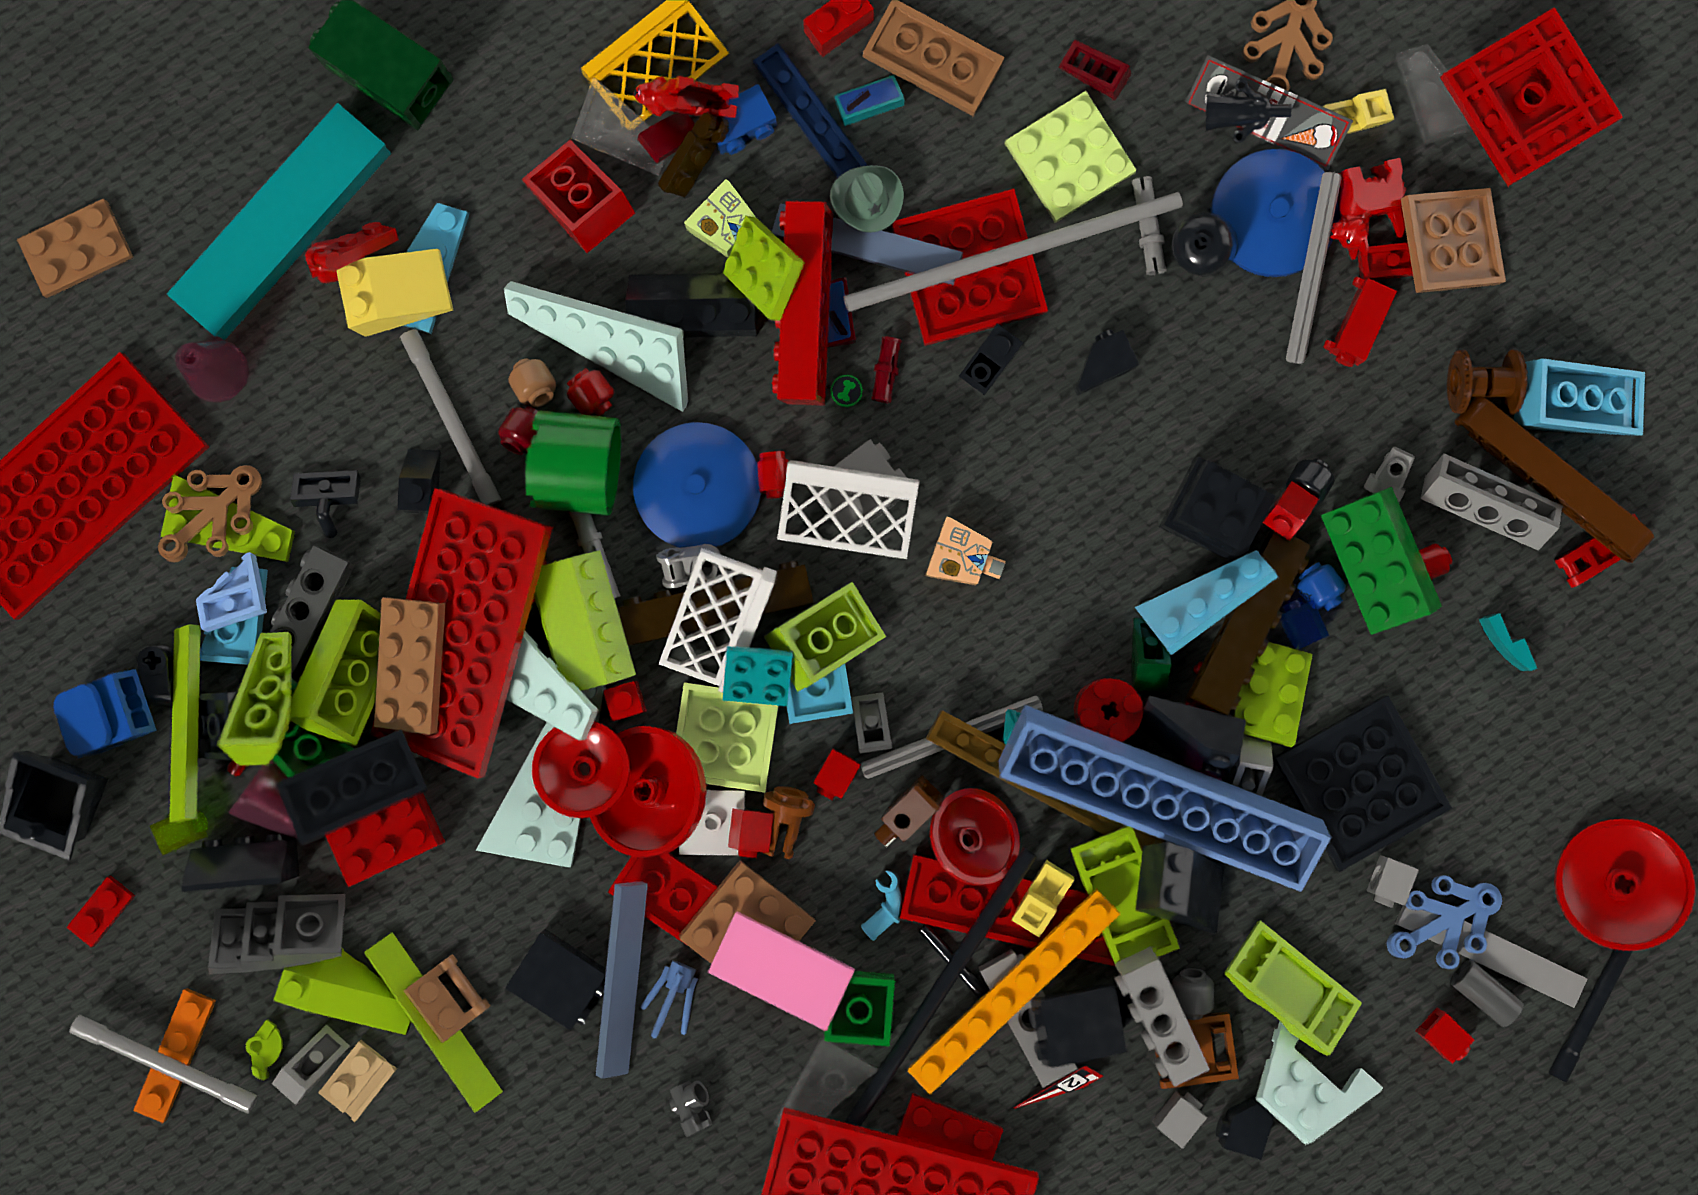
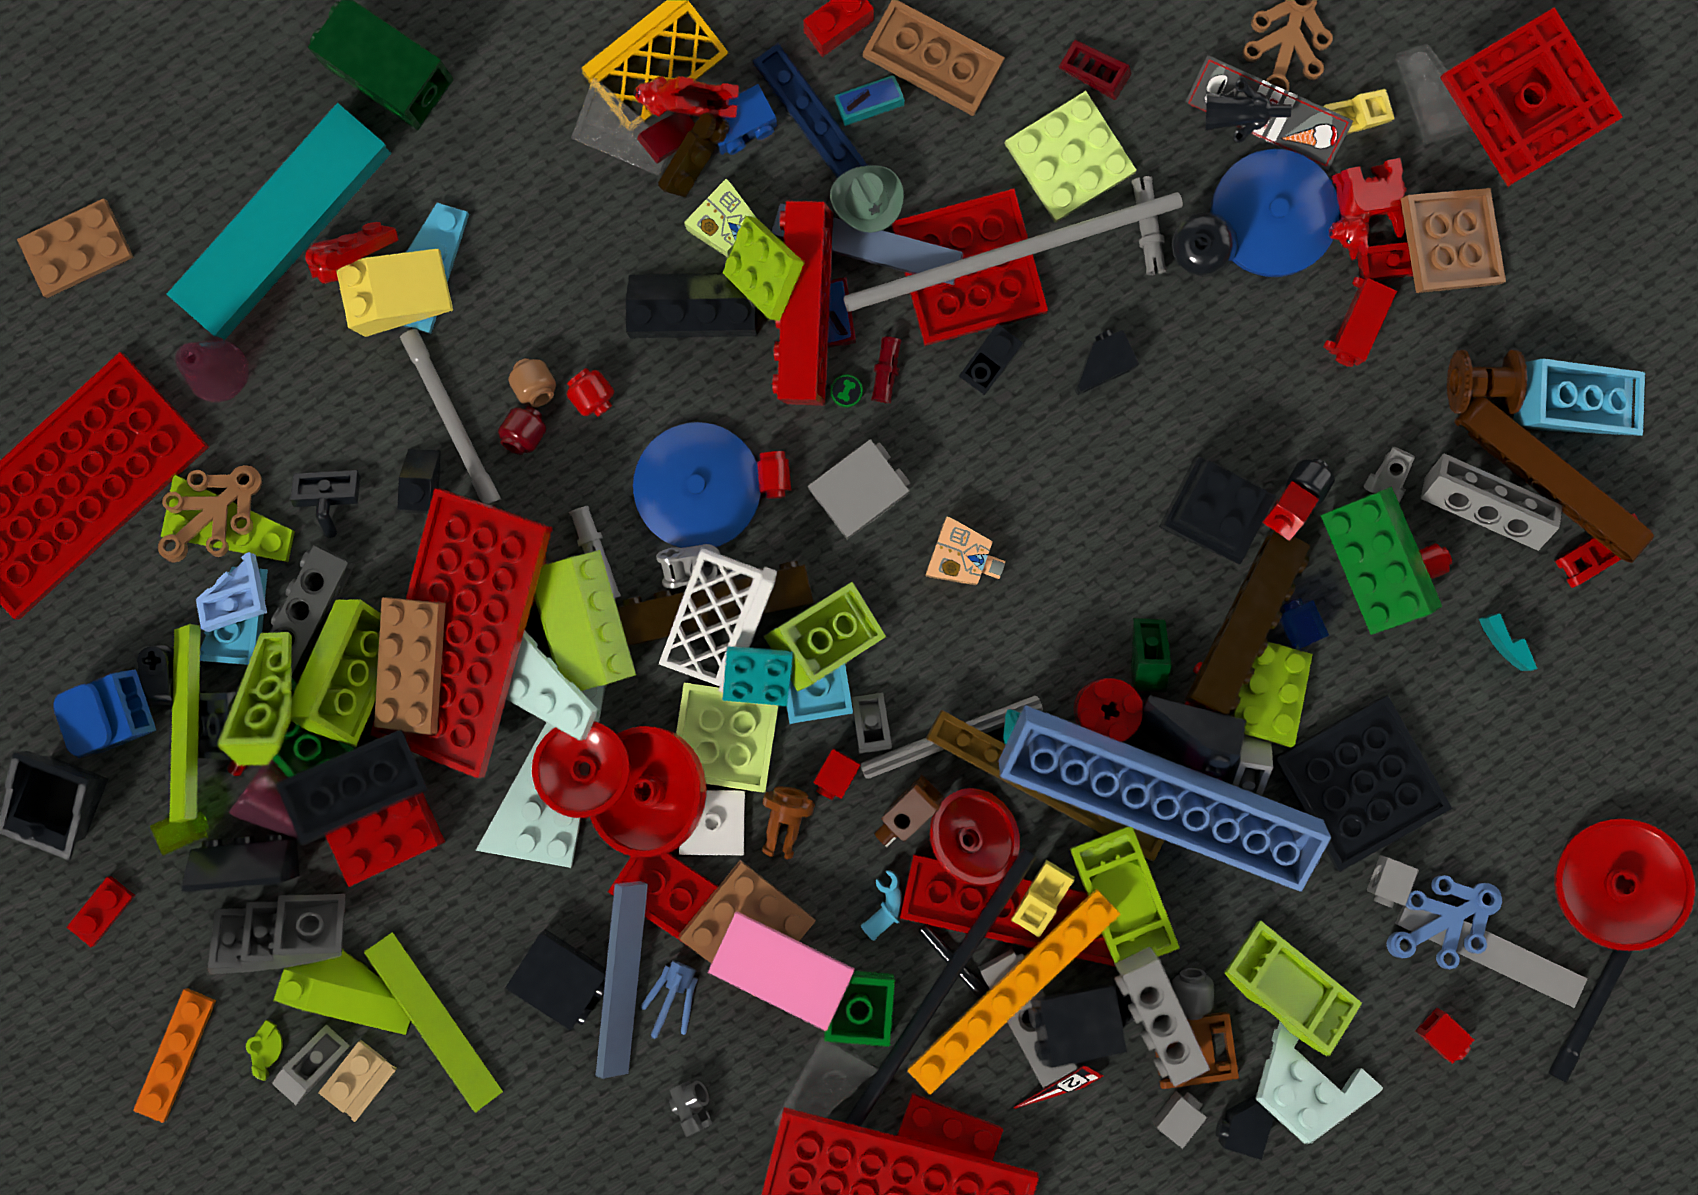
light grey piece [70,1015,258,1114] -> none
medium nougat plate [404,954,491,1043] -> none
light aqua wing [504,281,688,412] -> none
red slope [522,140,635,253] -> none
green brick [526,410,622,516] -> none
red brick [603,681,647,722] -> none
red brick [728,808,774,858] -> none
white fence [777,460,919,559] -> none
medium azure wing [1135,550,1278,655] -> none
black slope [1135,842,1224,933] -> none
light grey axle [1286,172,1342,364] -> none
blue head [1297,562,1346,612] -> none
dark grey pin [1450,960,1524,1027] -> none

